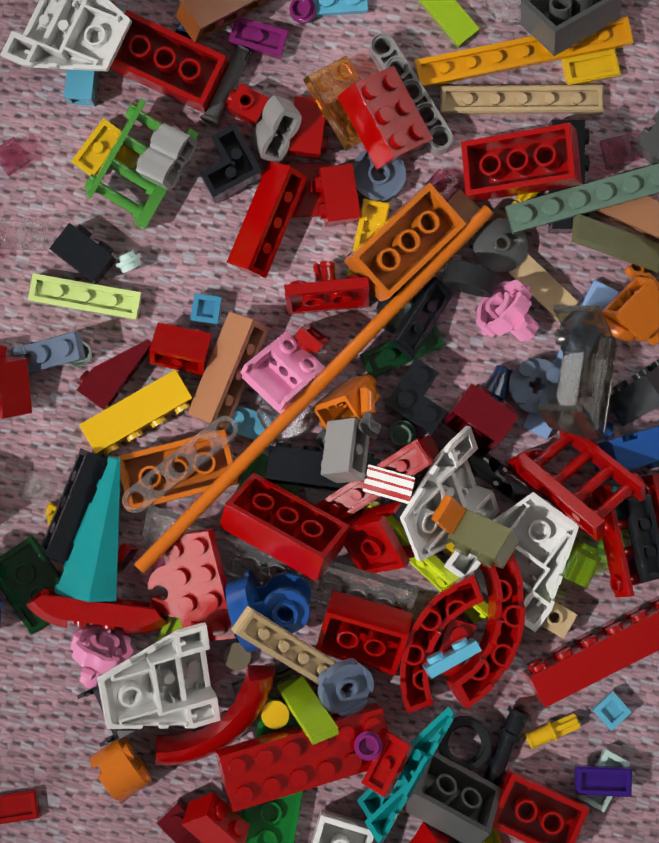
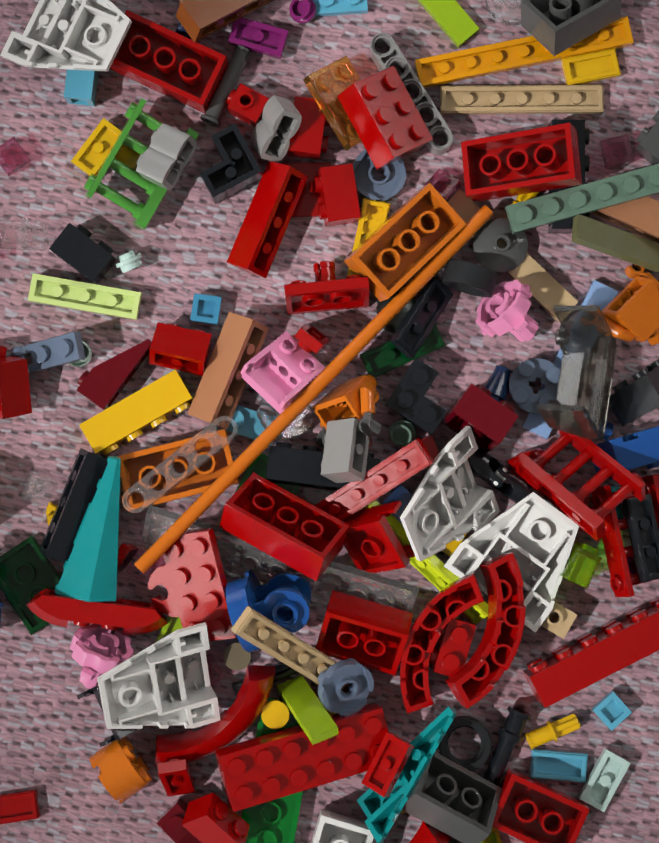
magenta plate [354,731,383,761] -> none
sticker [363,465,415,504] -> none
medium azure plate [422,637,482,679] -> none
orange tile [431,495,466,534] -> none
olive brick [447,508,519,569] -> none
dark purple tile [574,765,632,797] -> none
none -> red plate [157,758,195,797]
none -> medium azure tile [529,749,588,783]

